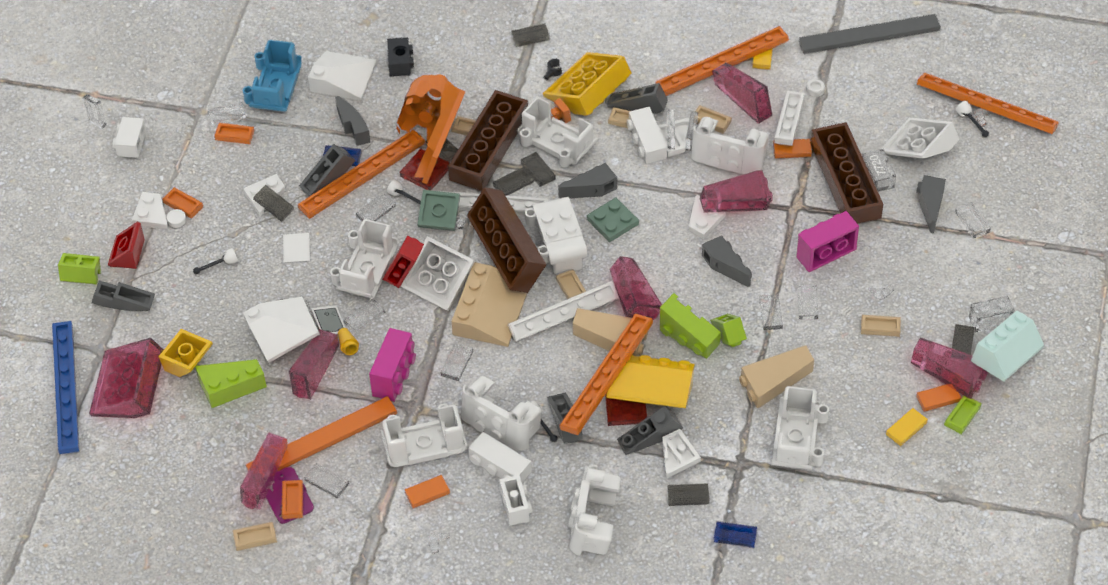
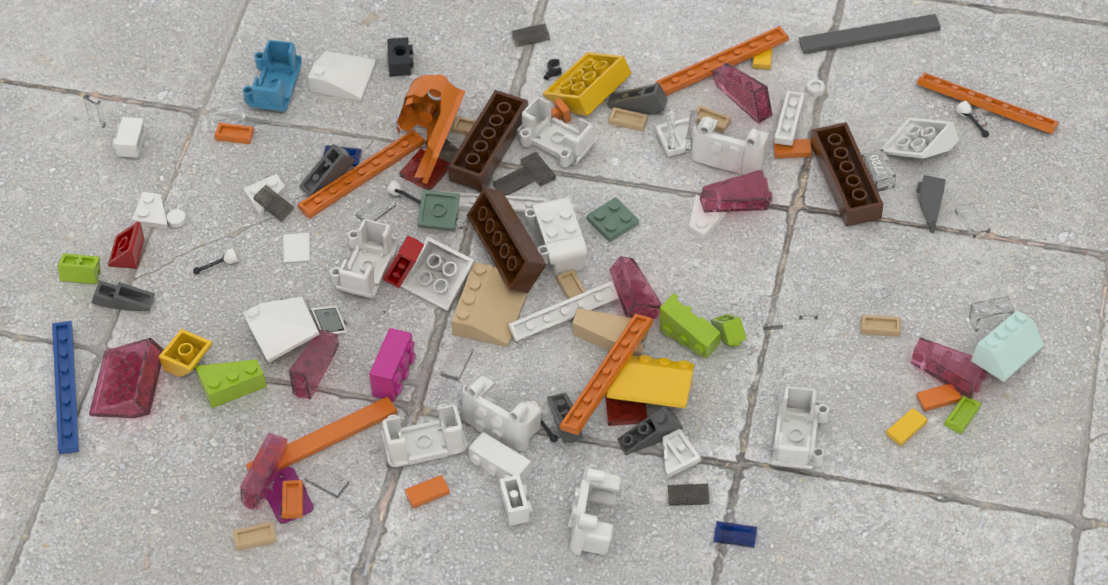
orange tile [162,187,203,219] -> none
dark grey slope [335,96,371,146] -> none
yellow cone [338,328,359,355] -> none
dark grey slope [558,163,617,199] -> none
white brick [626,107,667,164] -> none
dark grey slope [702,235,752,287] -> none
tan slope [739,345,814,408] -> none
dark pink brick [796,211,859,272] -> none
clear smoke tile [950,324,975,362] -> none

